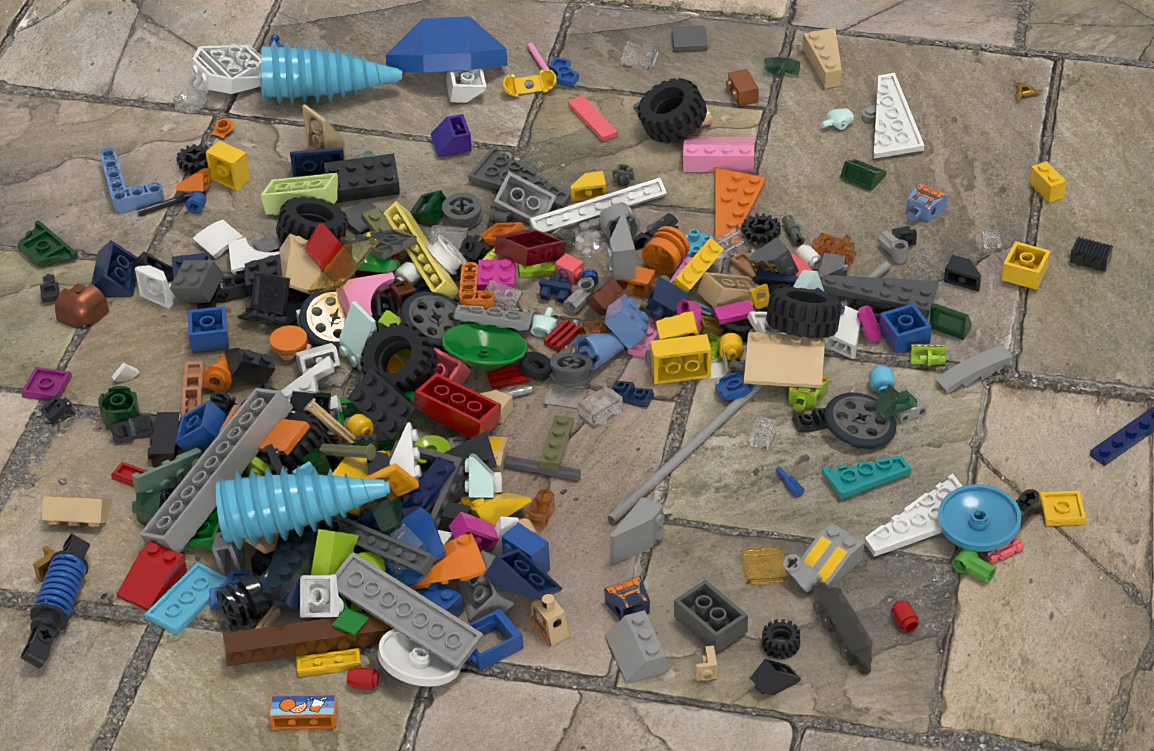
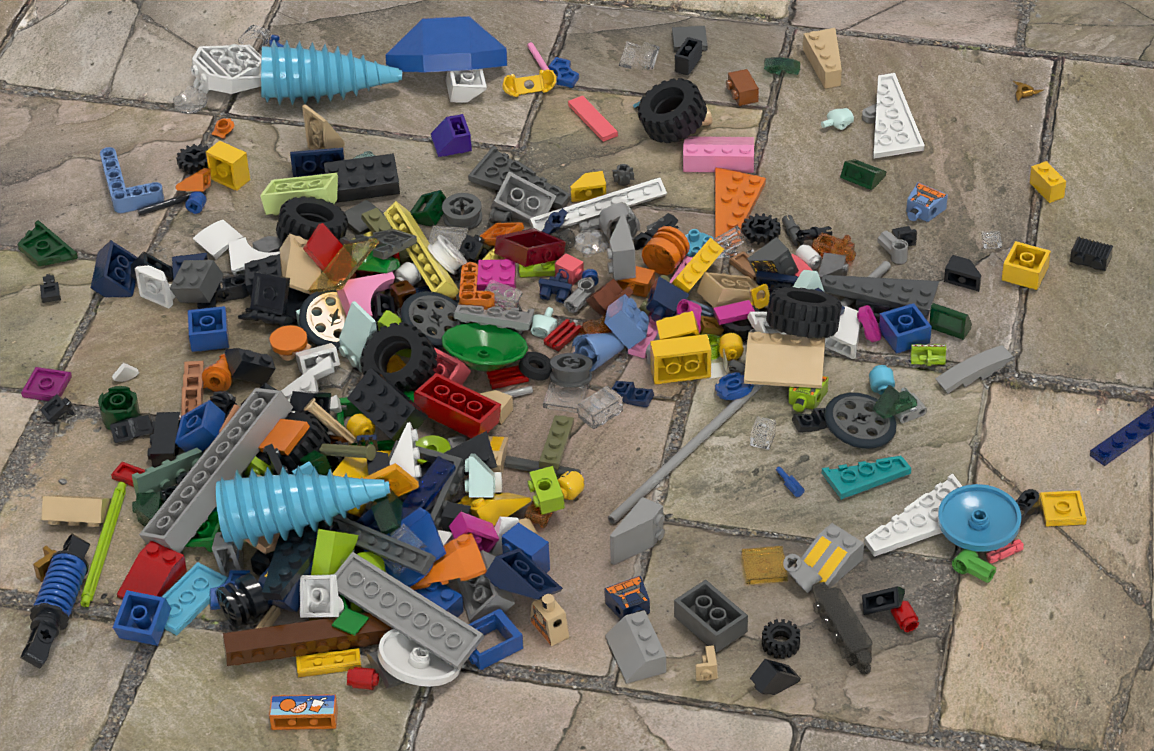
copper brick [55,283,109,328] -> none
none -> lime piece [80,482,126,607]
none -> blue brick [113,590,172,646]
none -> clear helmet [238,25,271,51]
none -> lime brick [527,466,565,515]
none -> dark blue piece [542,208,568,235]
none -> yellow head [558,471,584,500]
none -> black brick [674,37,703,75]
none -> black pin [797,226,833,242]
none -> black slope [862,586,905,615]

